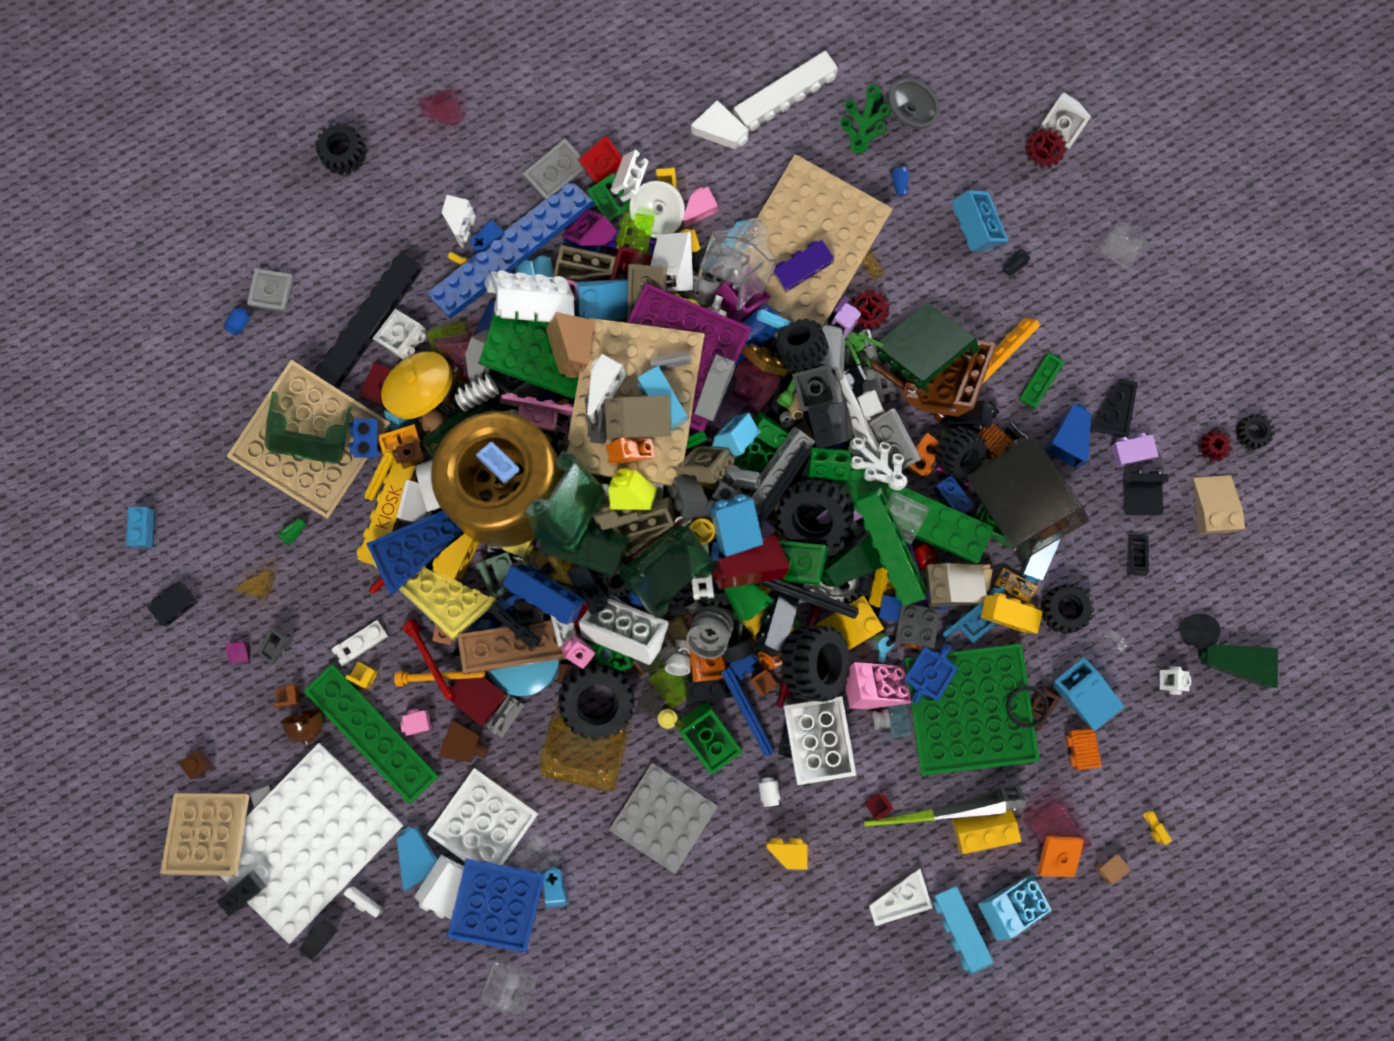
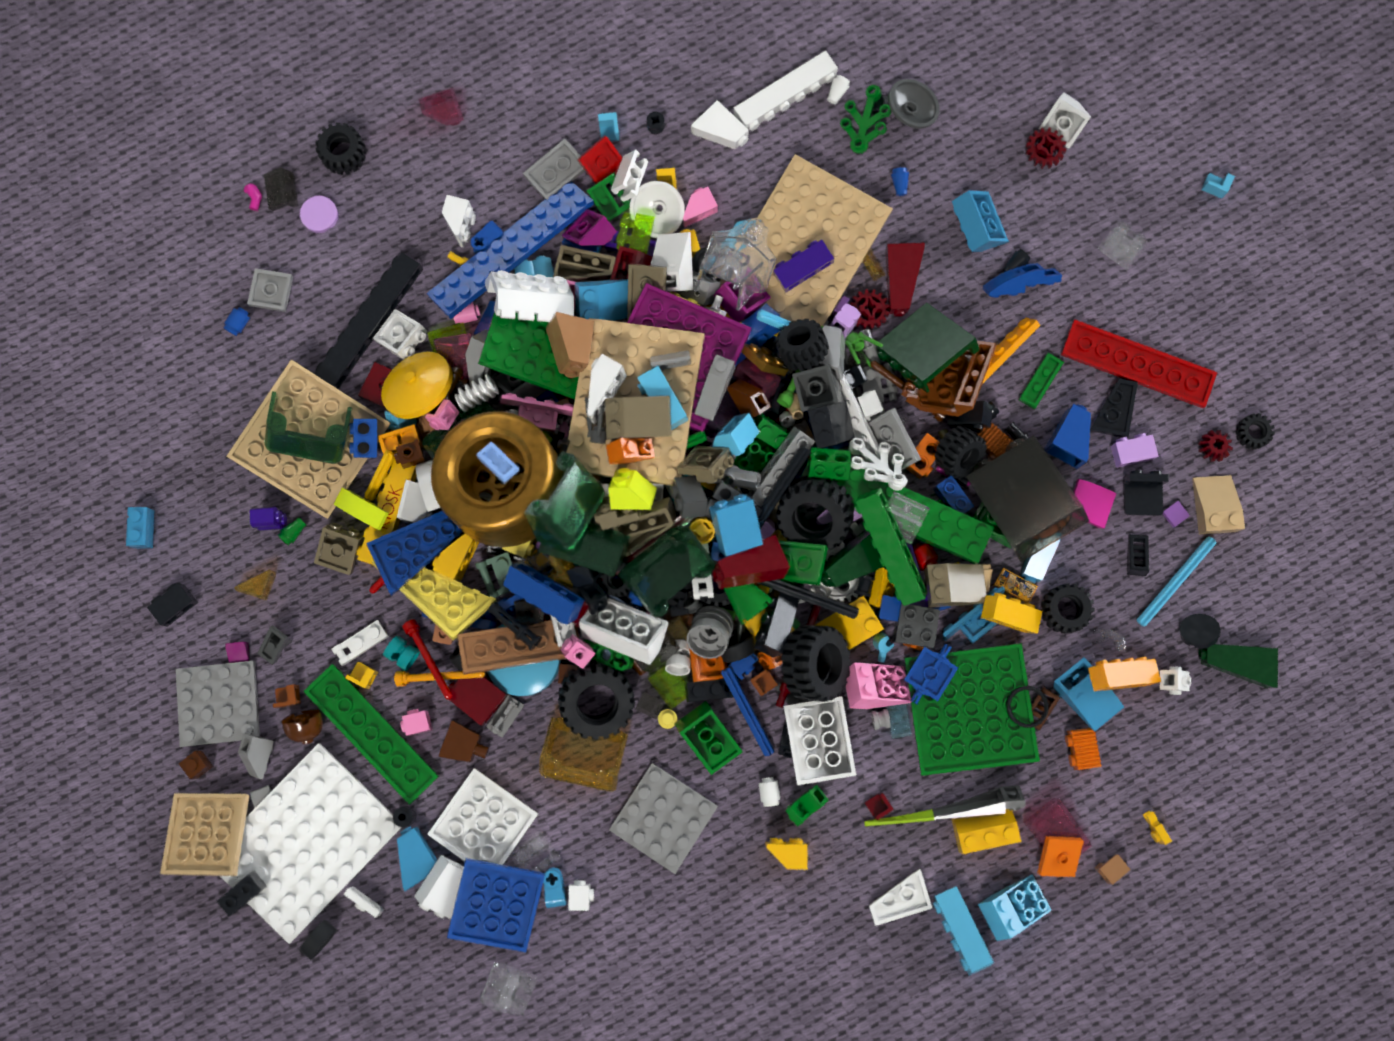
none -> light grey plate [176,661,260,747]
none -> light grey slope [238,734,274,780]
none -> dark pink arm [244,183,262,211]
none -> dark purple brick [250,507,287,531]
none -> clear smoke bracket [264,167,298,211]
none -> lavender tile [300,196,338,233]
none -> dark tan plate [314,523,364,575]
none -> neon yellow slope [334,487,389,530]
none -> teal wheel [383,635,420,671]
none -> black brick [393,806,416,827]
none -> bright pink bracket [425,399,459,430]
none -> bright pink brick [453,302,481,324]
none -> white brick [569,880,594,911]
none -> medium azure panel [598,112,620,141]
none -> black wheel [646,111,665,134]
none -> reddish brown slope [727,379,771,418]
none -> green brick [785,784,828,827]
none -> white cone [827,75,850,105]
none -> dark red slope [885,243,925,317]
none -> blue slope [983,263,1062,298]
none -> red plate [1061,319,1218,408]
none -> dark pink slope [1069,479,1116,529]
none -> light orange brick [1088,657,1161,692]
none -> medium azure axle [1137,536,1216,627]
none -> medium lavender tile [1163,501,1190,528]
none -> medium azure panel [1201,173,1235,199]

